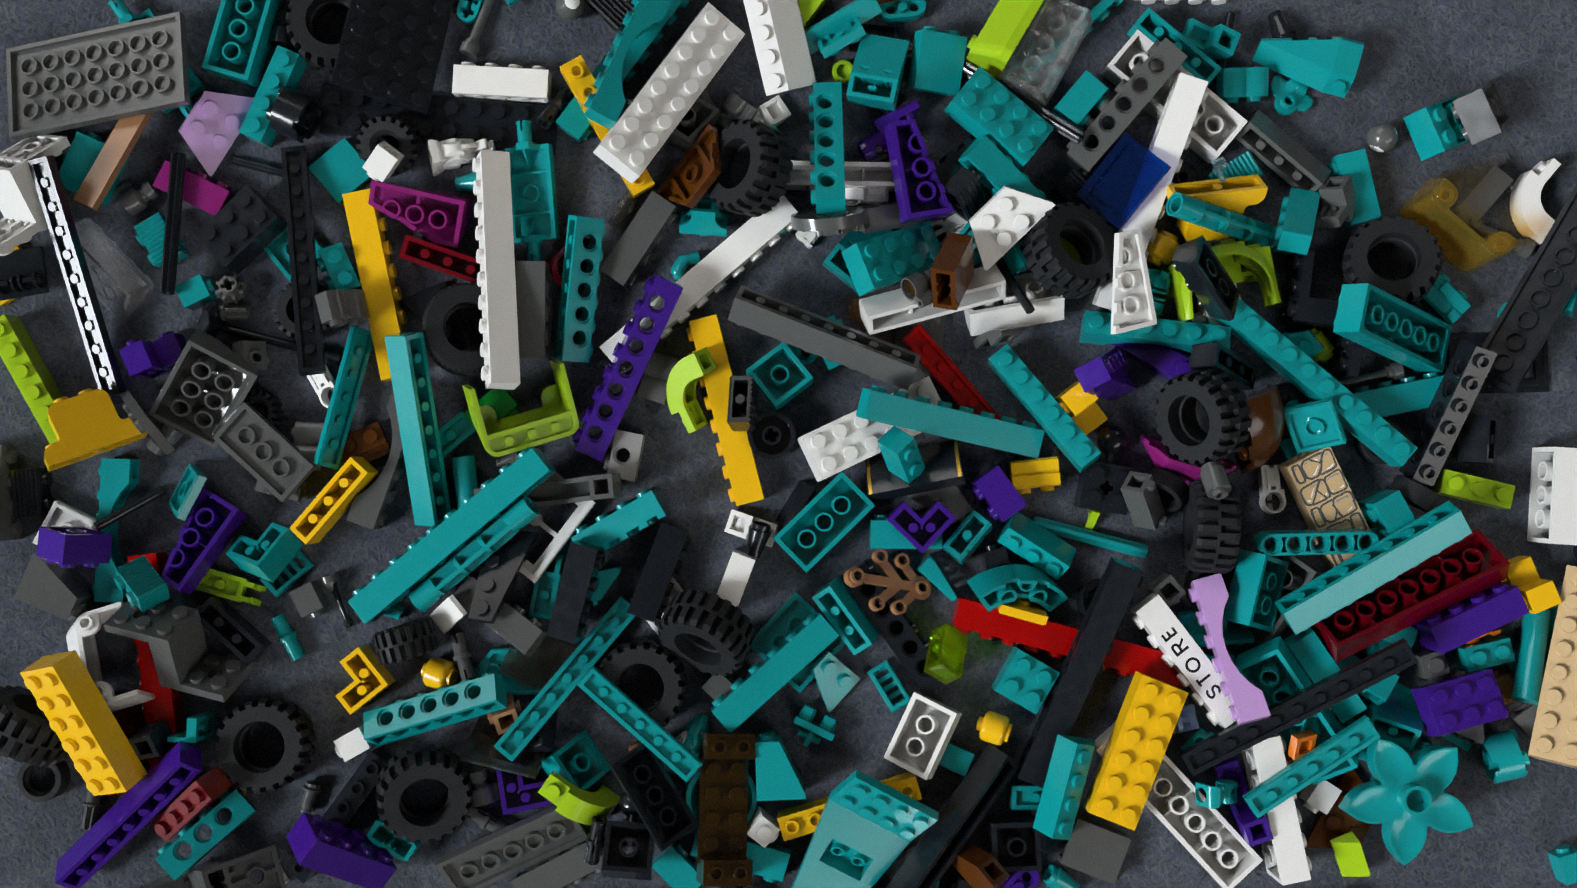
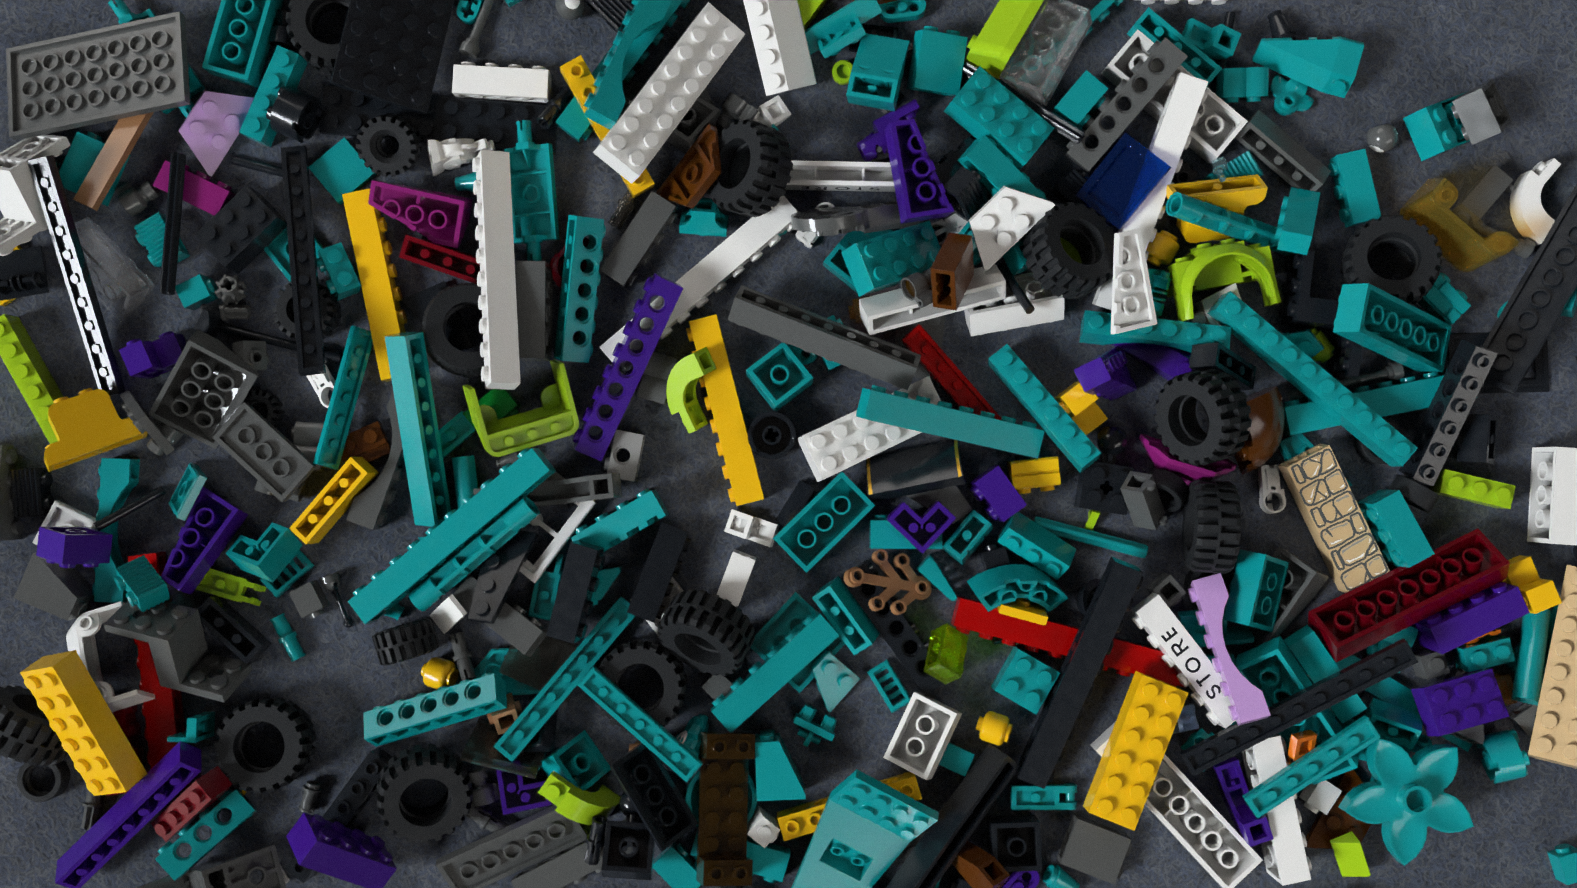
black brick [128,720,172,760] -> none
dark grey brick [315,289,370,328] -> none
white brick [333,724,374,762] -> none
yellow brick [336,643,396,715] -> none
white brick [362,141,404,182] -> none
teal brick [367,818,421,861] -> none
teal arm [671,251,701,280] -> none
black brick [727,376,759,431] -> none
black cone [747,521,772,558] -> none
teal brick [809,82,846,214] -> none
white piece [845,188,889,206] -> none
teal brick [877,426,925,484] -> none
dark grey slope [973,327,1022,350] -> none
teal slope [1033,734,1095,840] -> none
black slope [1172,235,1240,321] -> none
teal leg [1195,779,1238,809] -> none
dark grey brick [1200,461,1232,500] -> none
teal beam [1253,528,1379,556] -> none
teal brick [1274,500,1472,635] -> none
teal tile [1284,397,1347,454] -> none
dark grey brick [1315,175,1355,229] -> none
teal brick [1358,674,1399,706] -> none

